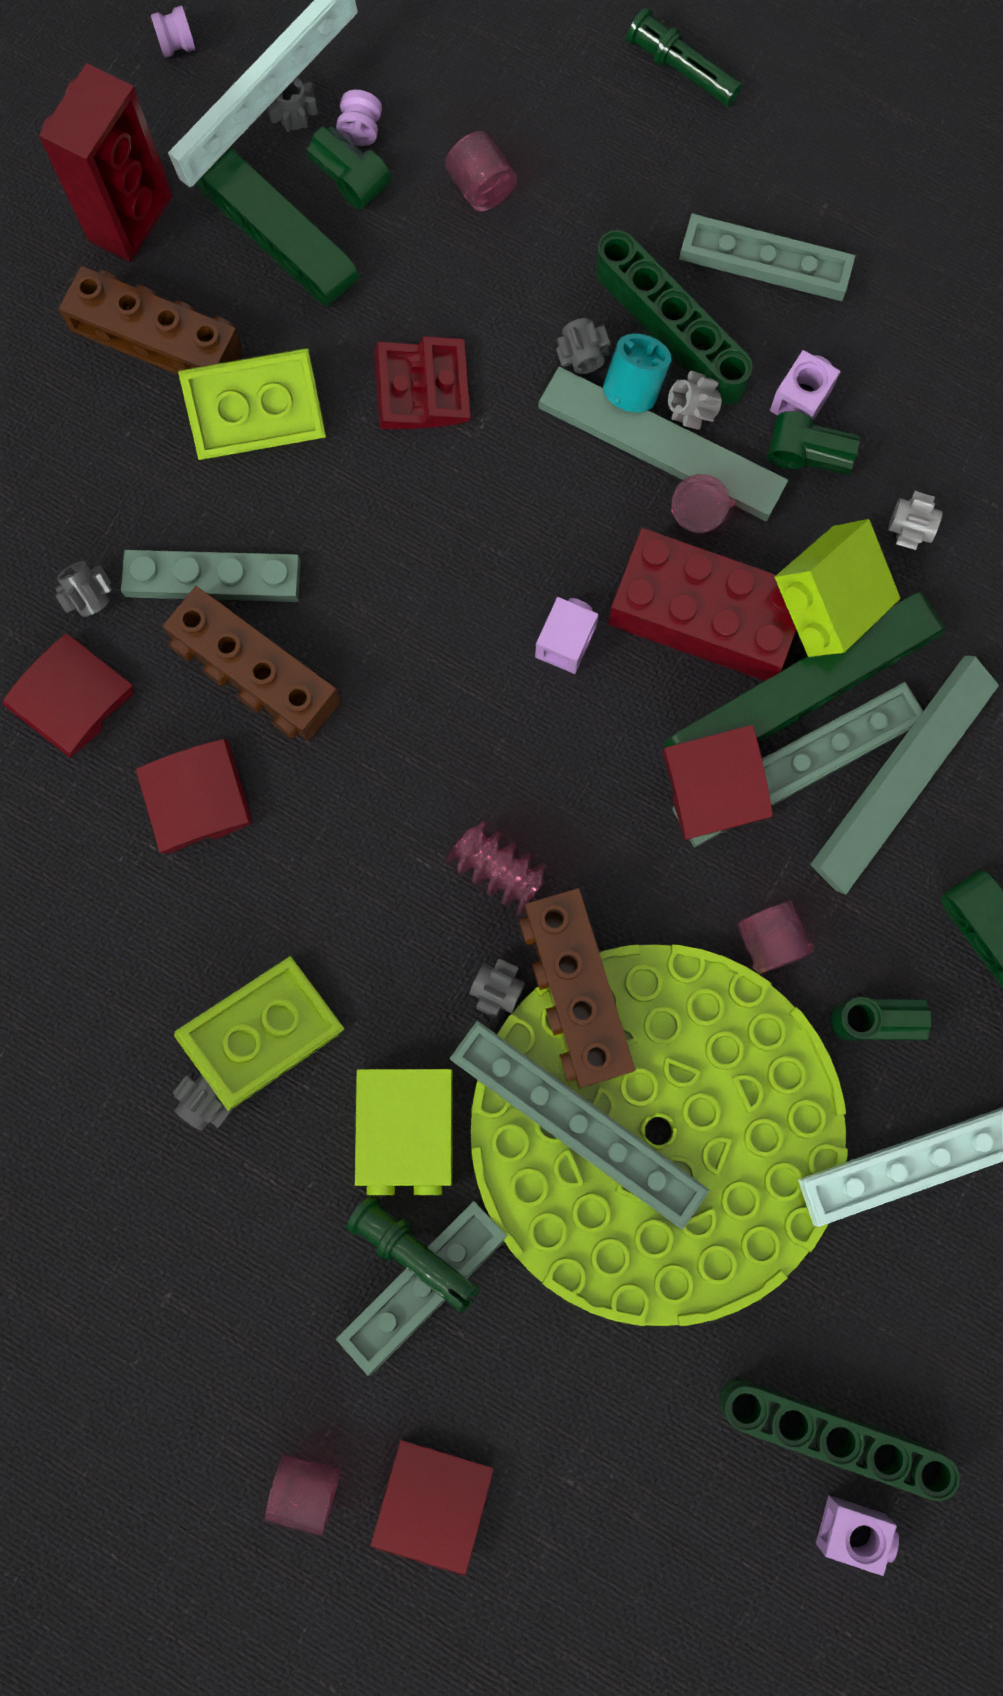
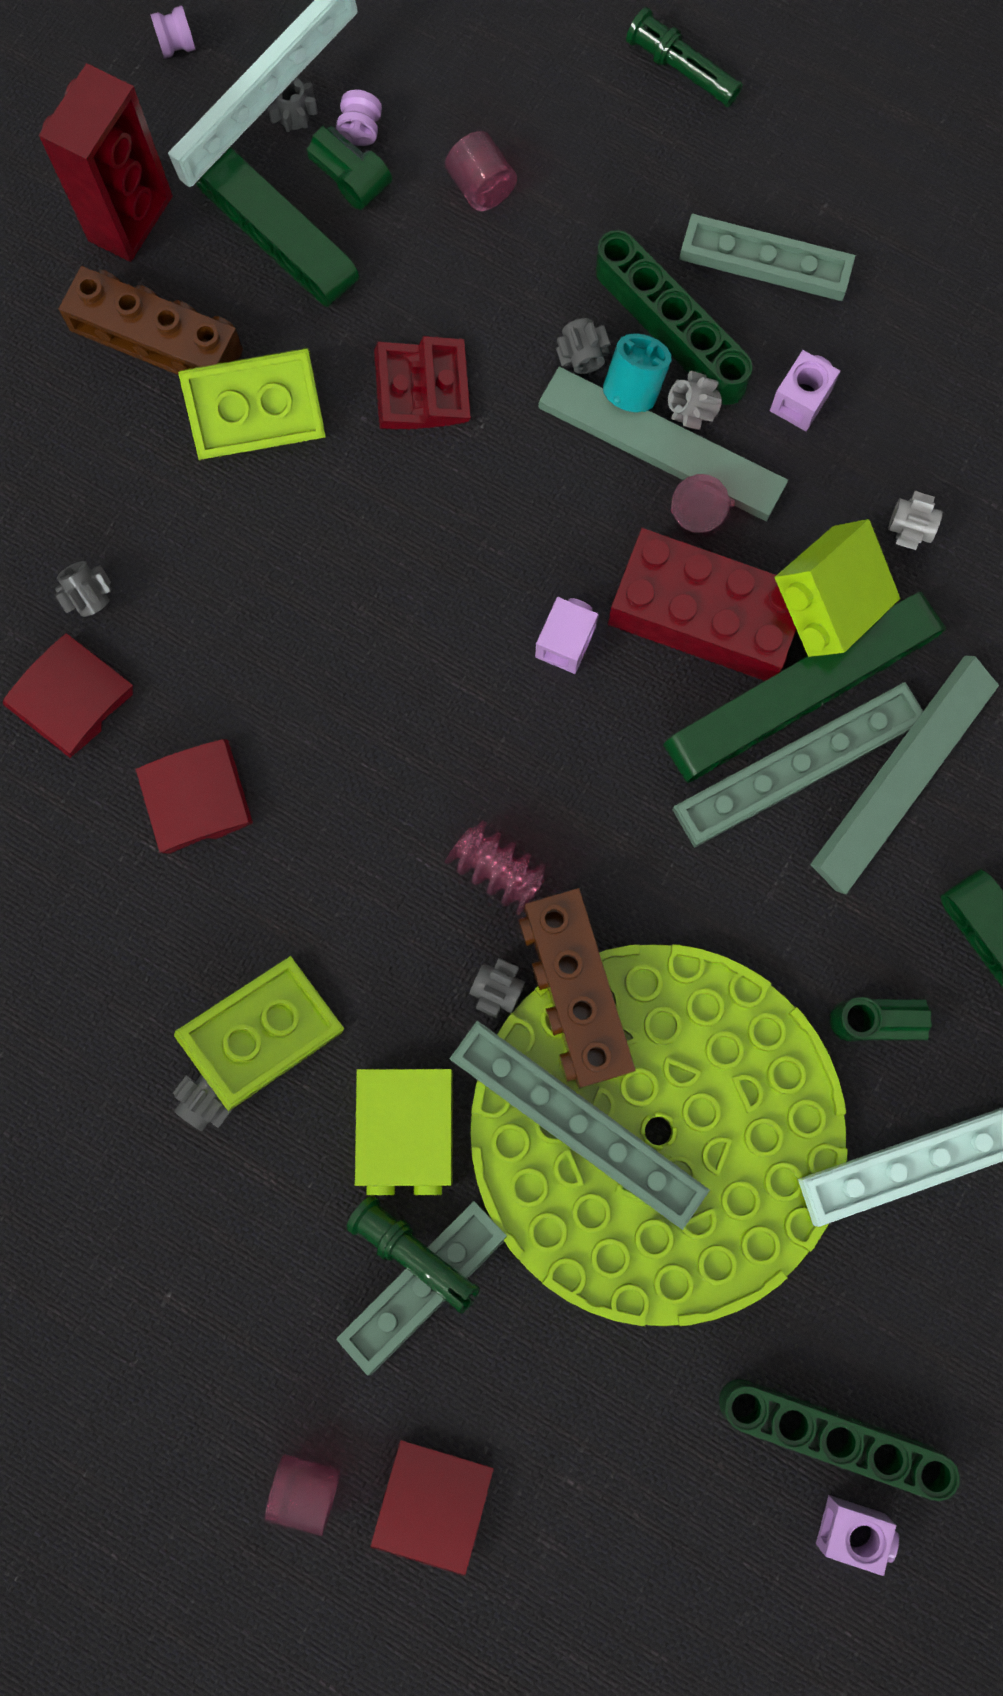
sand green plate [121,550,301,602] -> none
reddish brown brick [162,586,341,742] -> none
dark red slope [662,725,773,841] -> none
clear pink piece [737,901,814,975] -> none
dark green piece [767,411,860,476] -> none

